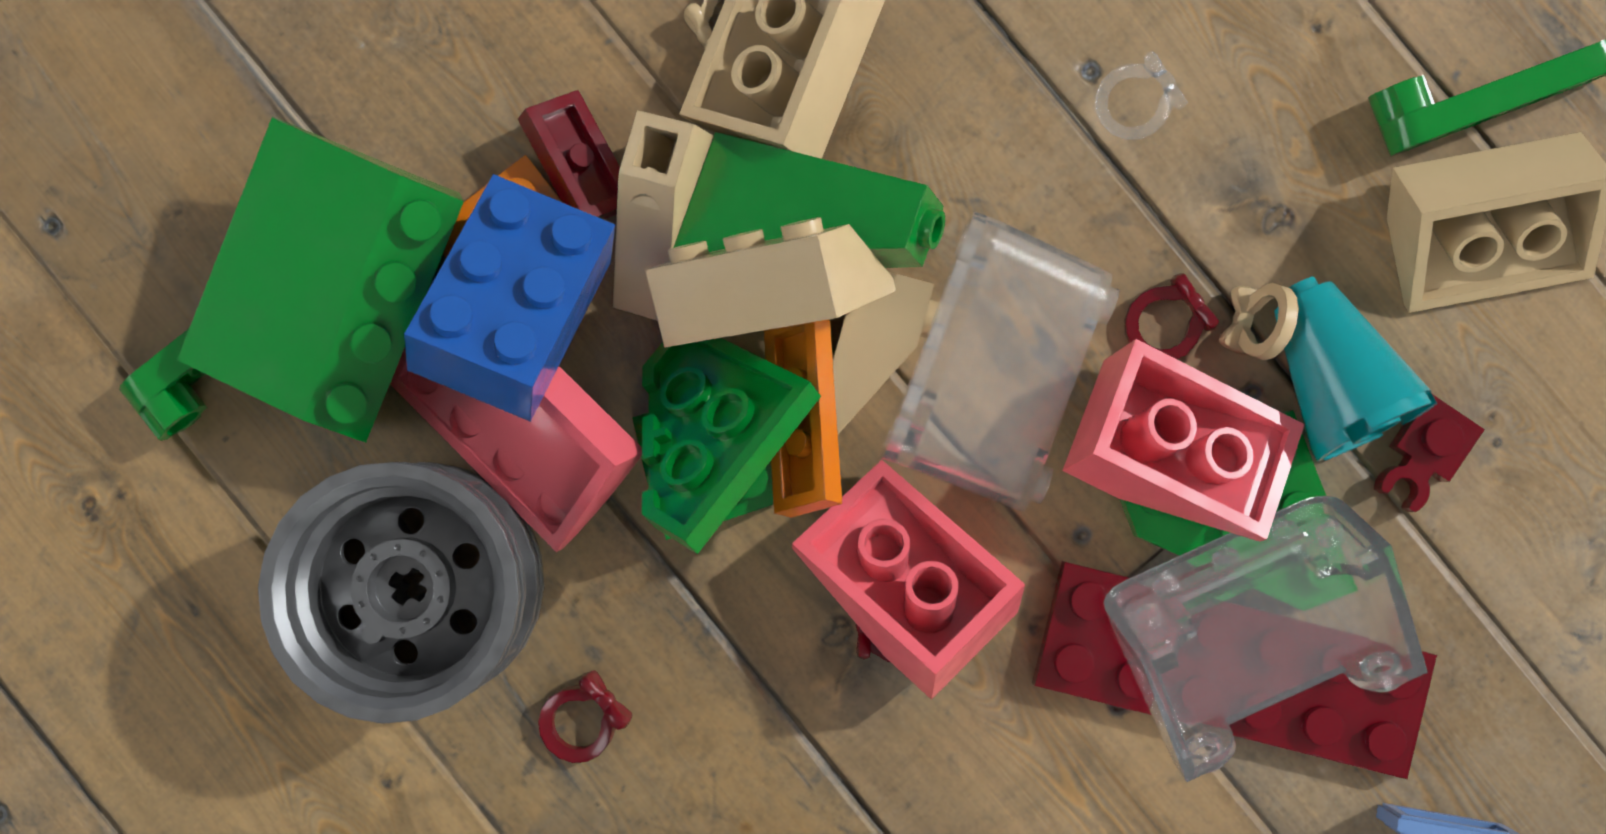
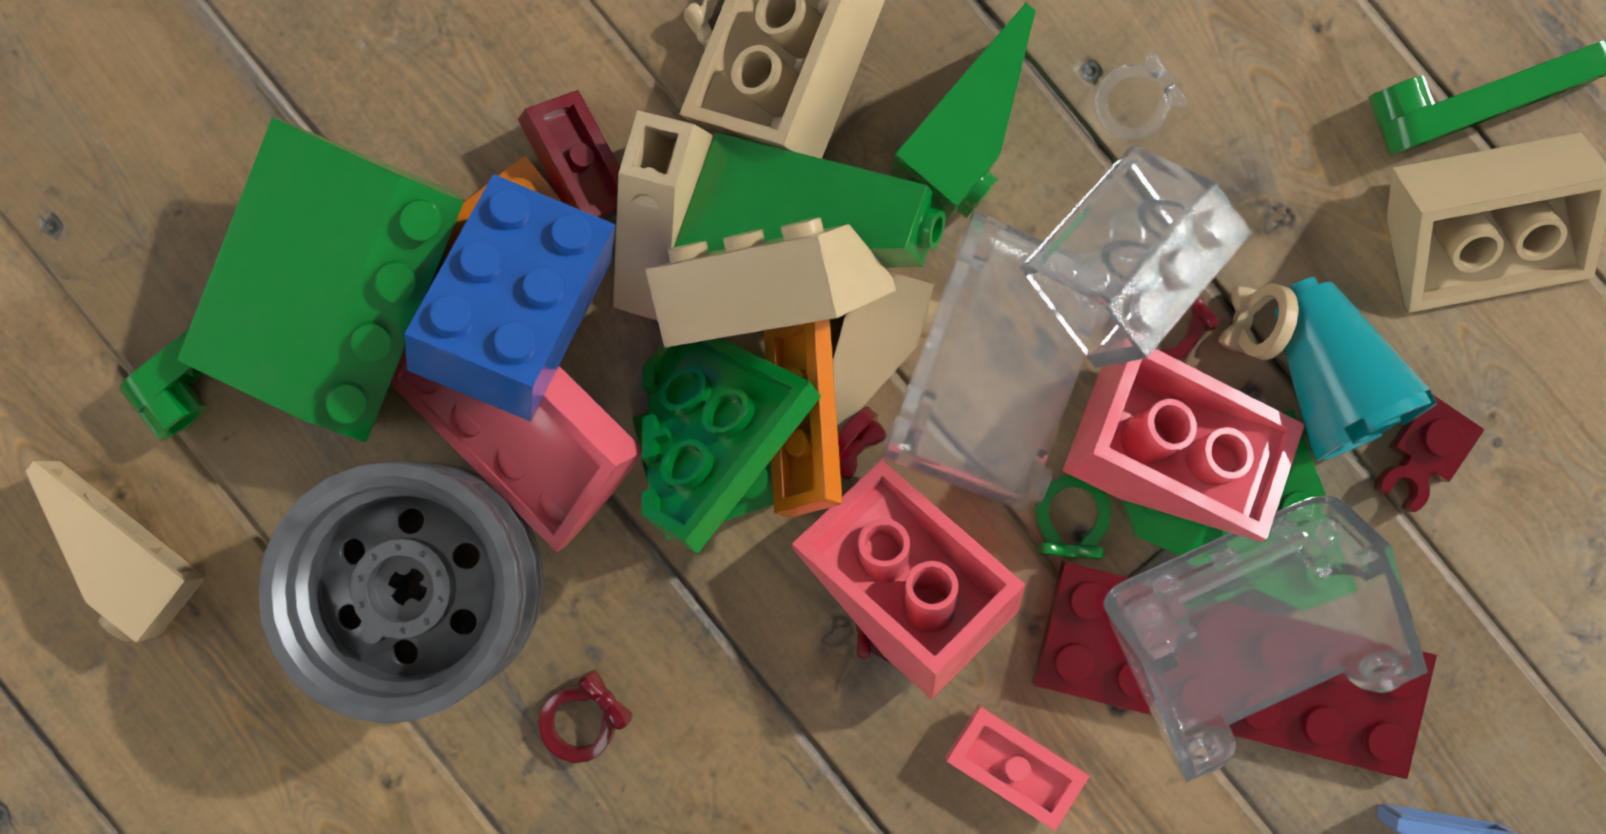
none -> tan slope [25,461,206,643]
none -> dark red piece [838,406,887,479]
none -> green slope [889,2,1036,224]
none -> coral plate [945,704,1090,831]
none -> clear slope [1020,146,1252,368]
none -> green piece [1034,475,1111,560]

